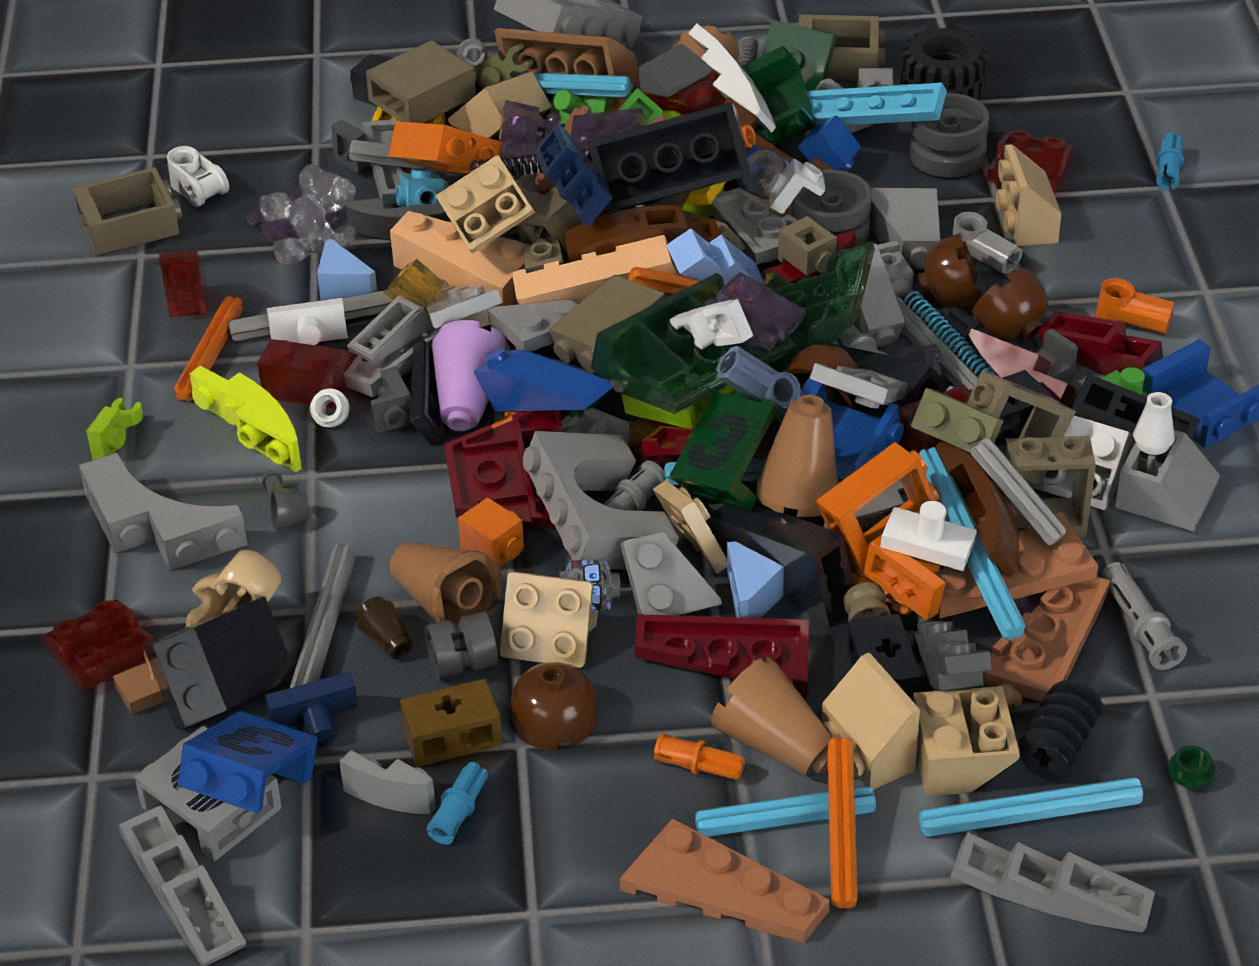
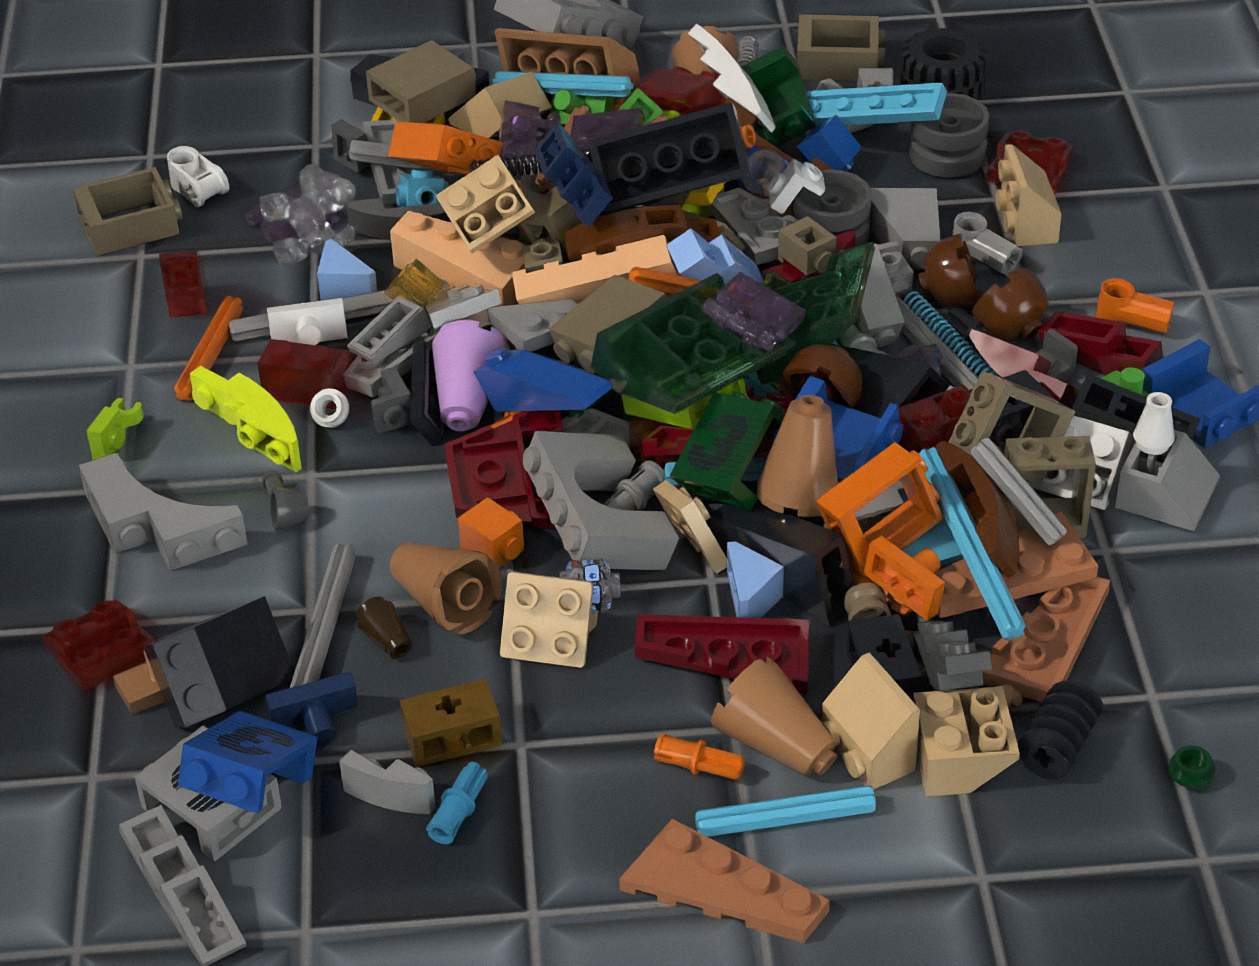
tan head [186,550,282,627] -> none
dark grey wheel [425,611,498,679] -> none
light grey pin [457,38,488,68] -> none
olive plate [474,43,534,90] -> none
reddish brown cylinder [510,662,598,750] -> none
light grey wing [620,532,722,616] -> none
dark grey slope [639,44,712,97] -> none
white slope [670,299,753,350] -> none
sand blue piece [716,346,801,409] -> none
dark green plate [762,20,837,91] -> none
light grey wing [810,363,908,408] -> none
orange axle [827,737,858,909] -> none
white tile [880,501,977,571] -> none
olive plate [911,388,1004,452] -> none
medium azure axle [919,777,1144,837] -> none
light grey slope [950,832,1155,933] -> none
light grey pin [1101,562,1187,670] -> none
dark azure axle [1156,132,1185,190] -> none

